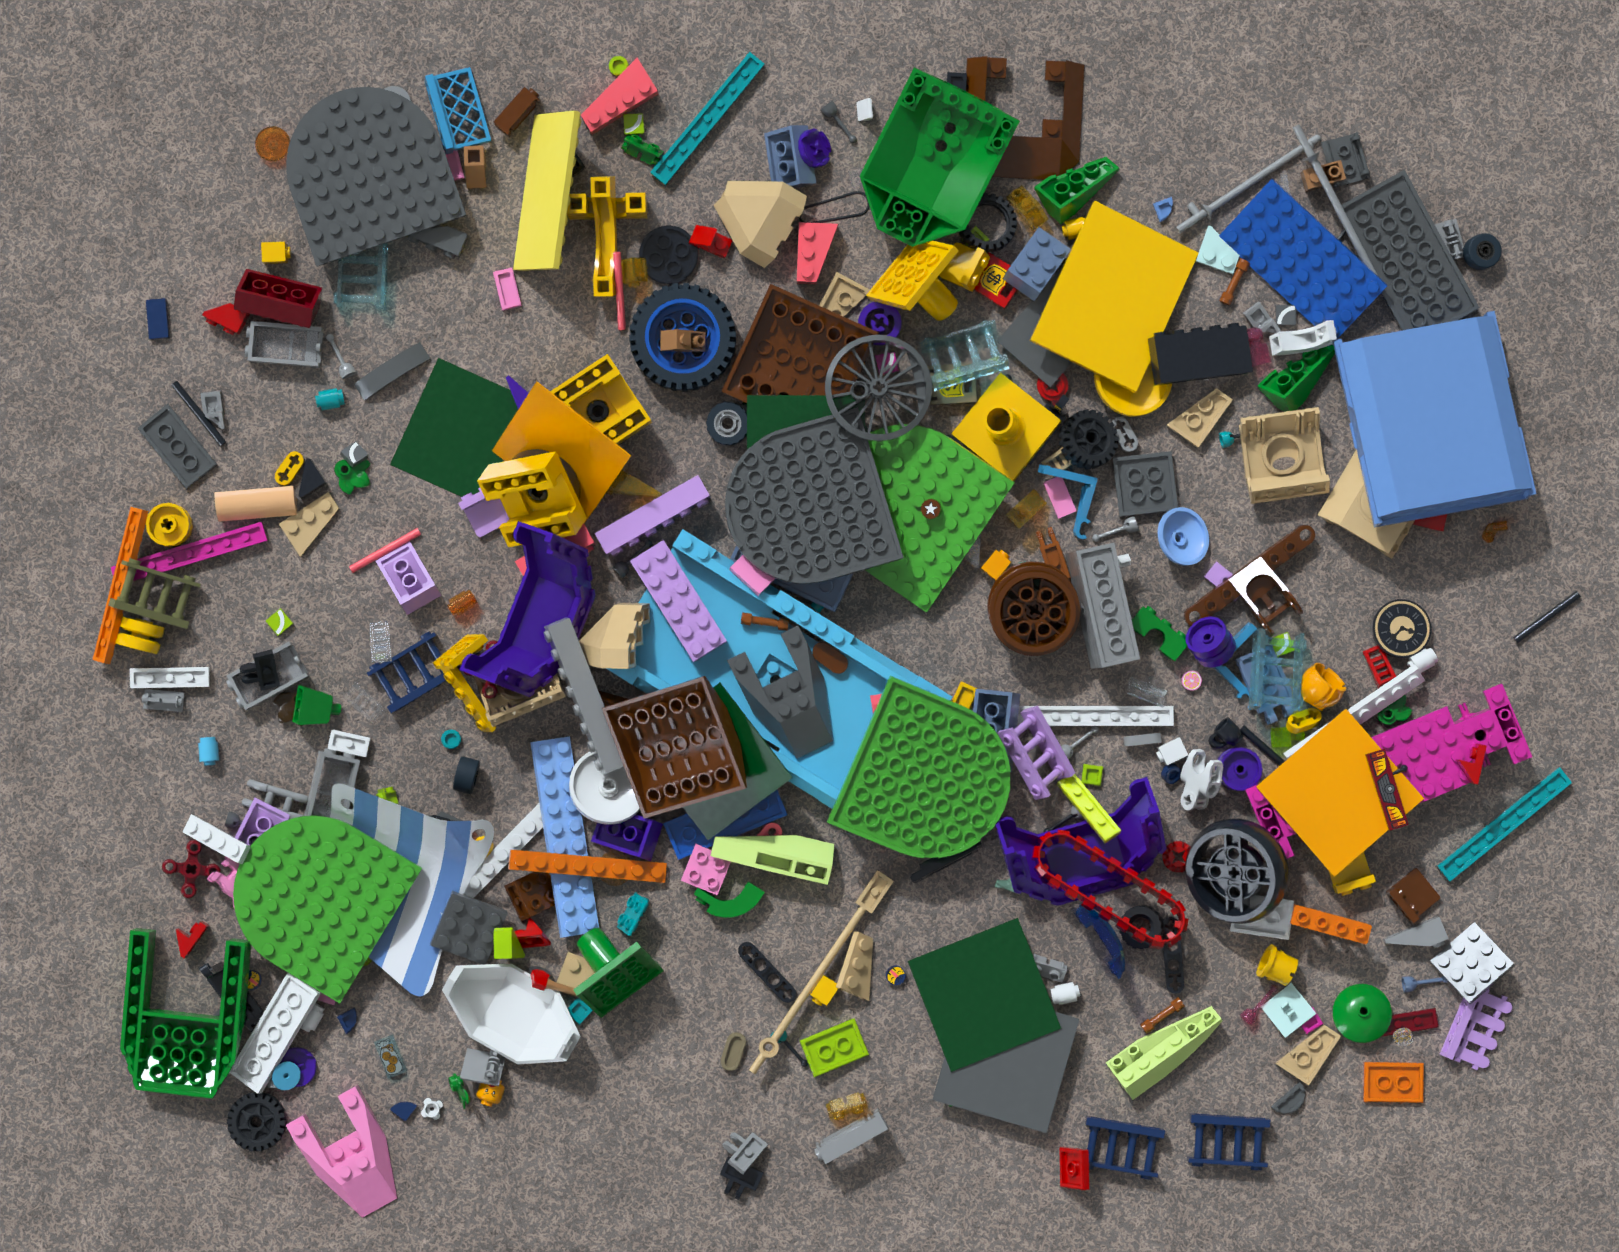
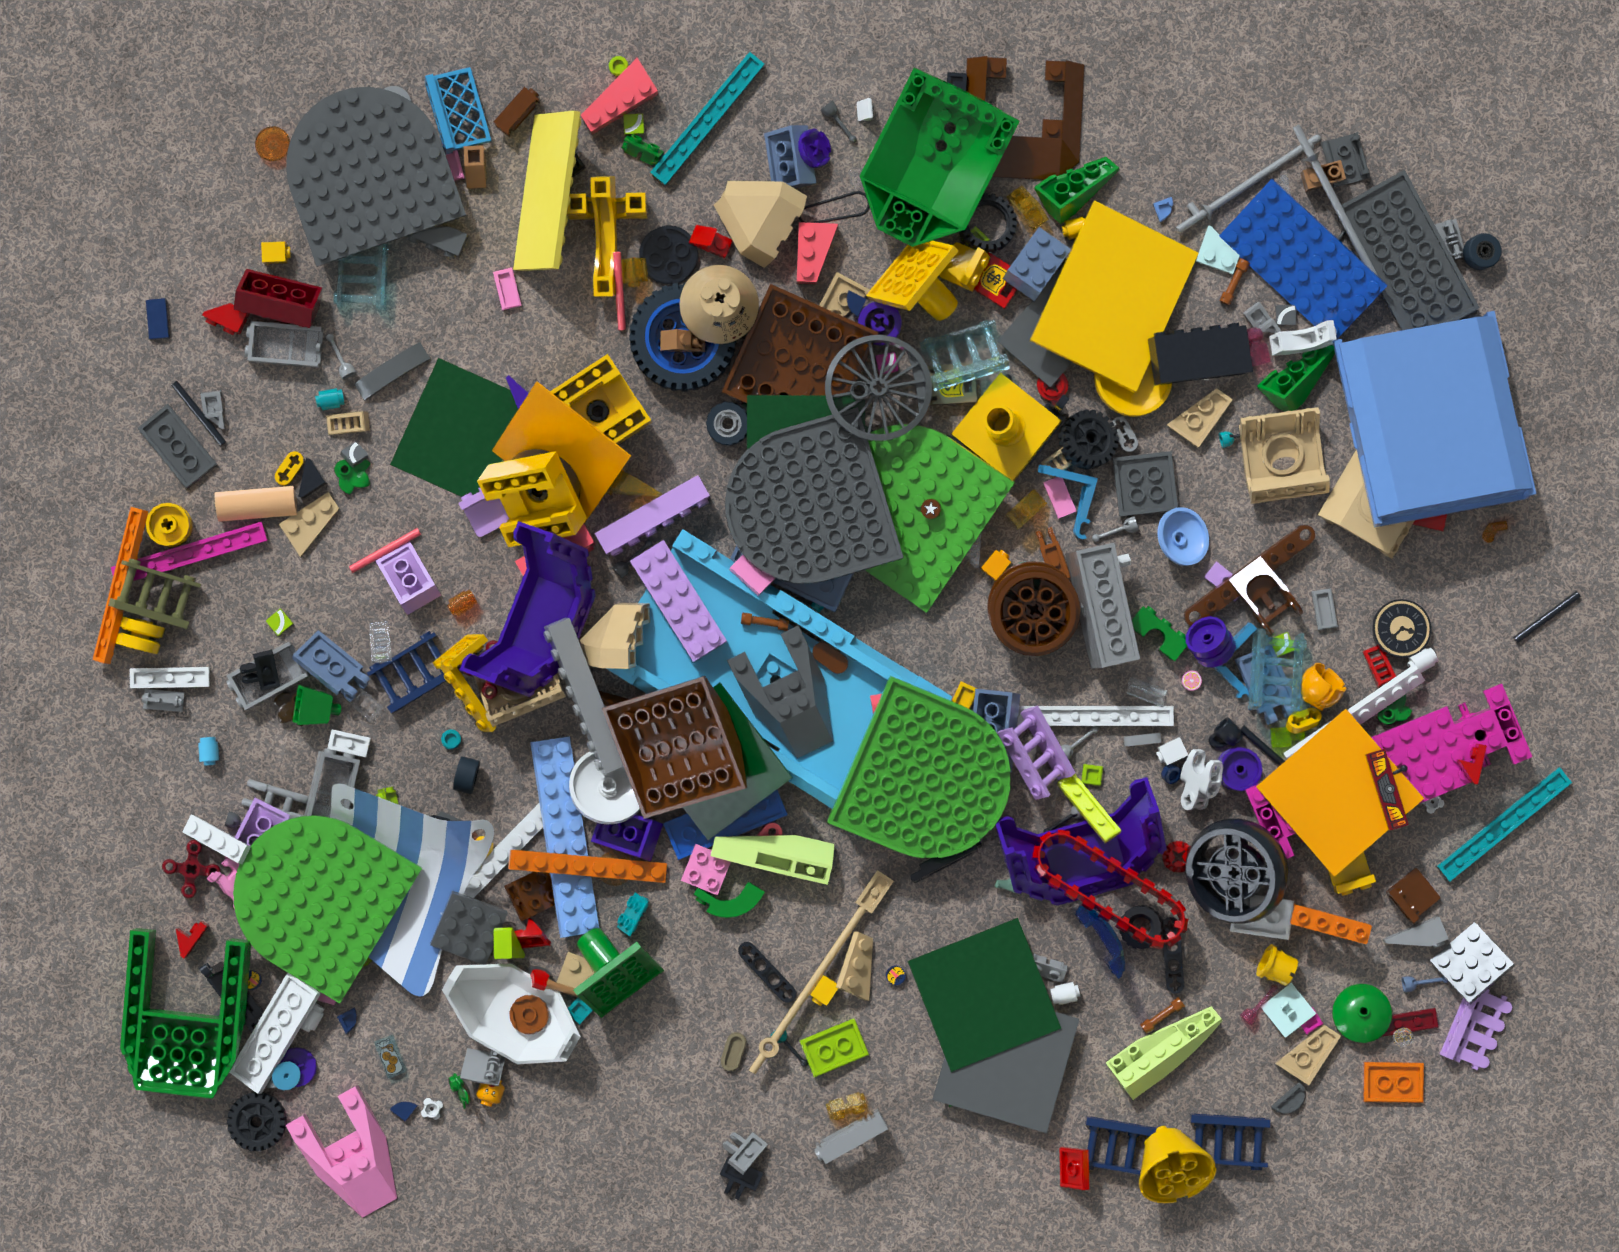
none -> sand blue tile [292,630,370,702]
none -> tan slope [326,411,370,435]
none -> dark orange tile [509,995,549,1034]
none -> tan cone [680,265,759,344]
none -> dark blue tile [846,290,866,317]
none -> yellow cone [1139,1126,1216,1203]
none -> light grey tile [1311,588,1338,630]
none -> white plate [1422,796,1444,814]

